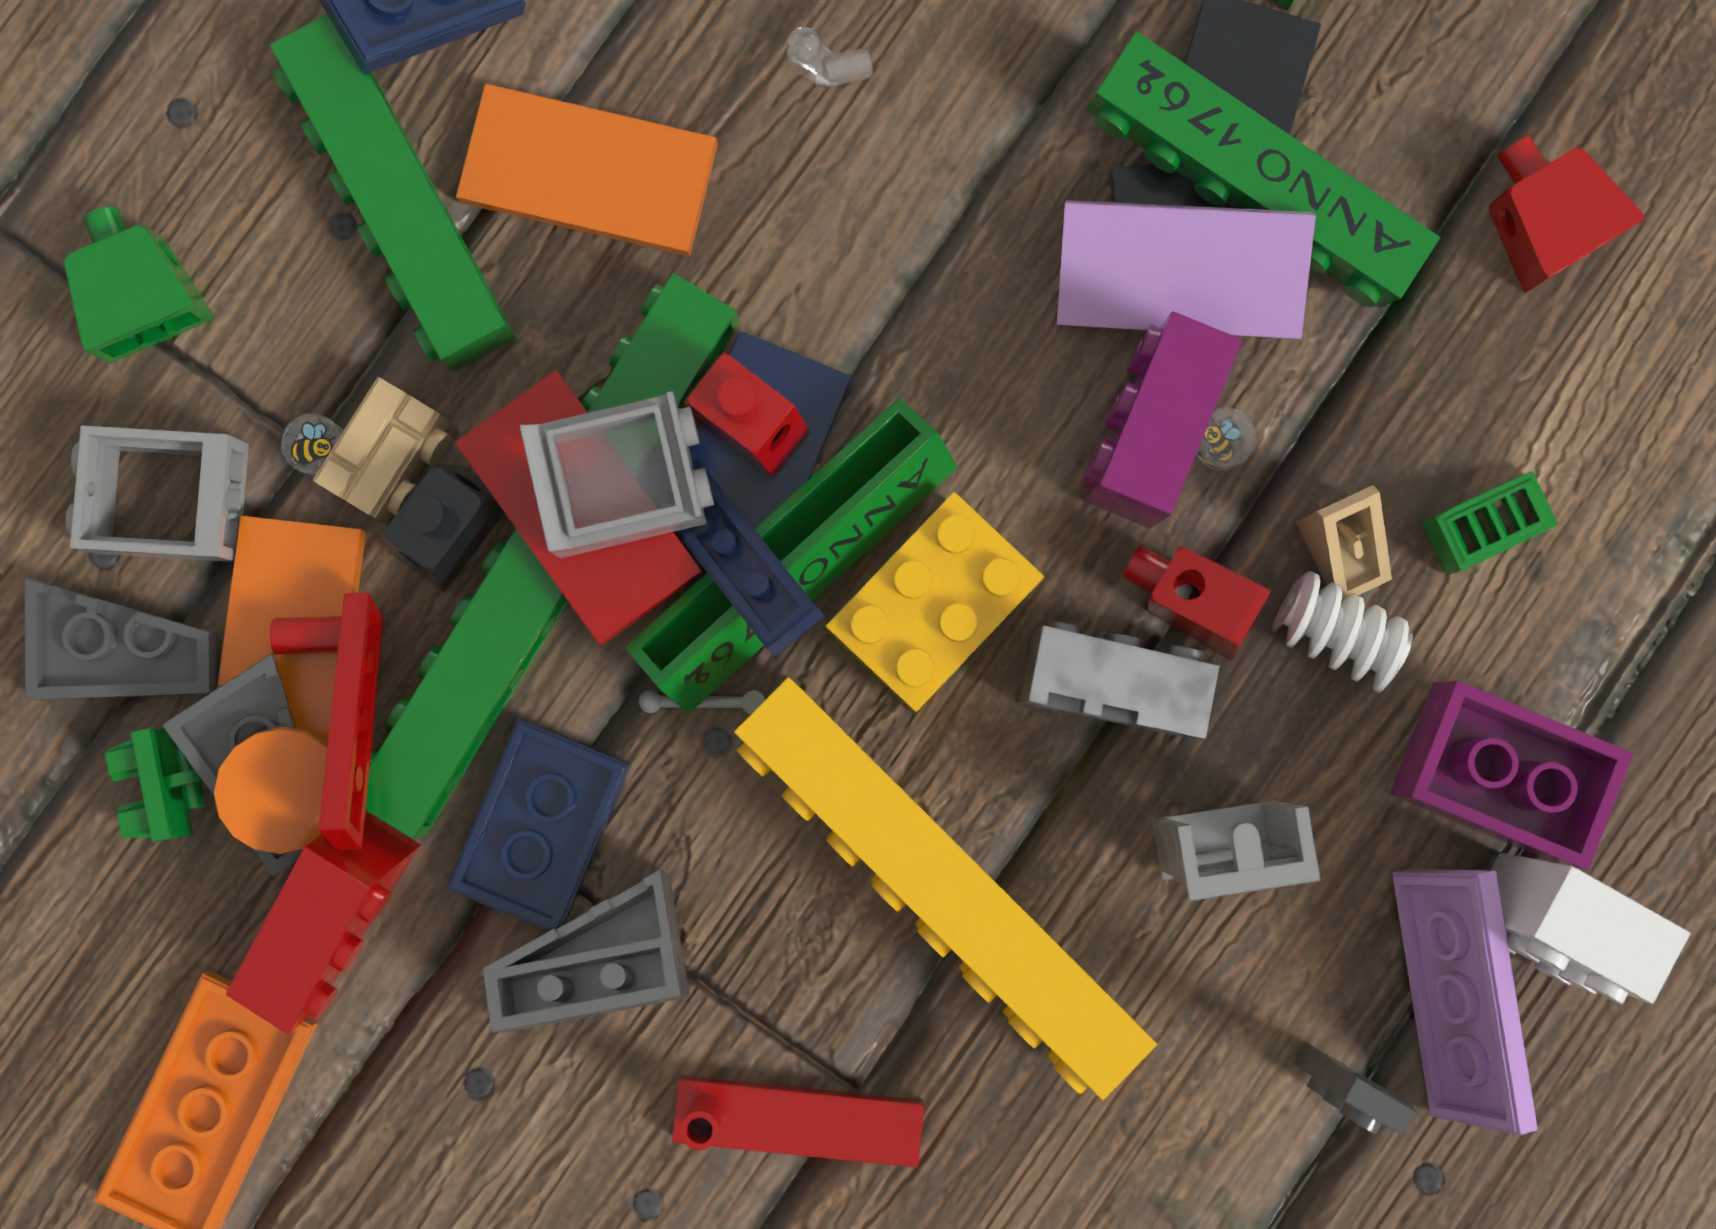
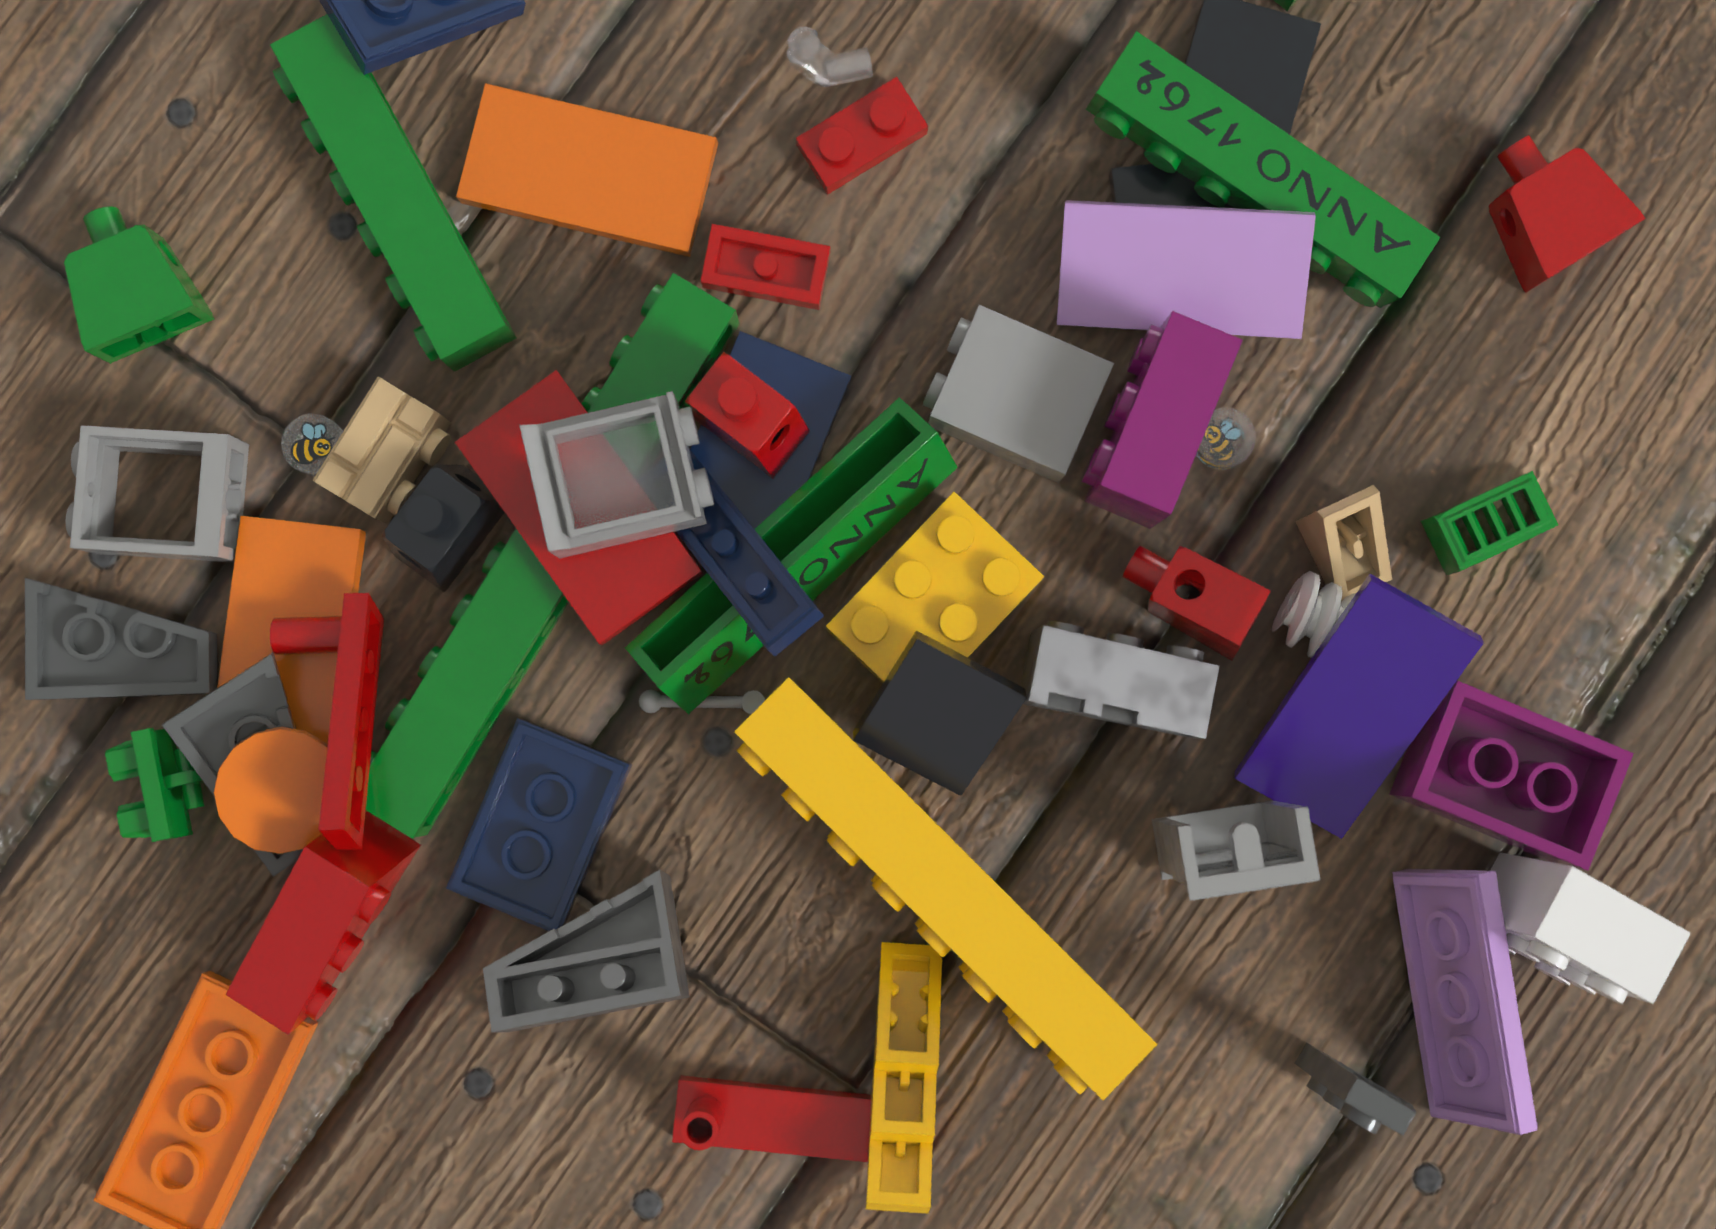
none -> red plate [700,224,831,310]
none -> red plate [796,77,928,195]
none -> black tile [853,630,1027,796]
none -> yellow slope [865,942,942,1214]
none -> light grey brick [923,305,1114,483]
none -> dark purple tile [1235,573,1484,839]

